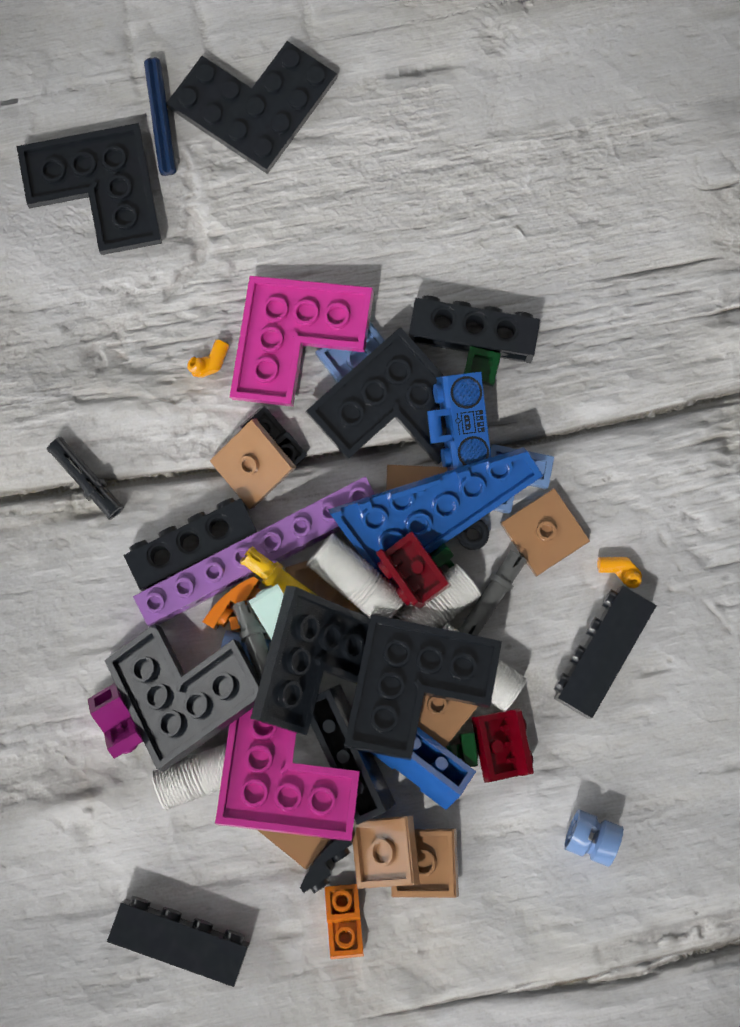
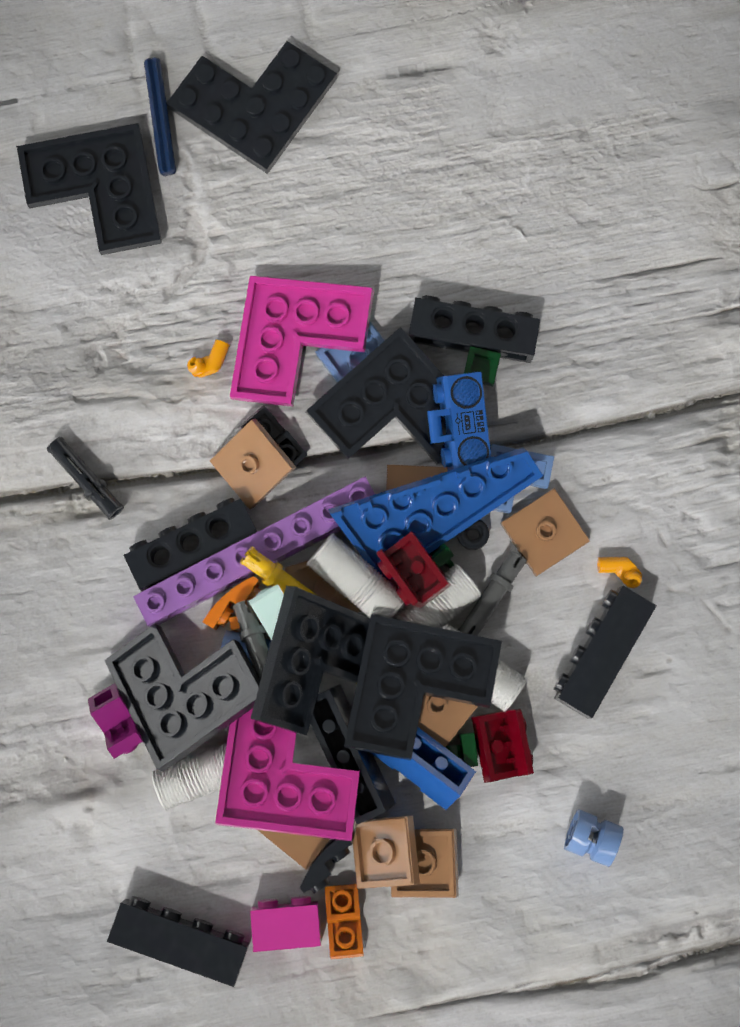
none -> dark pink brick [250,896,321,952]

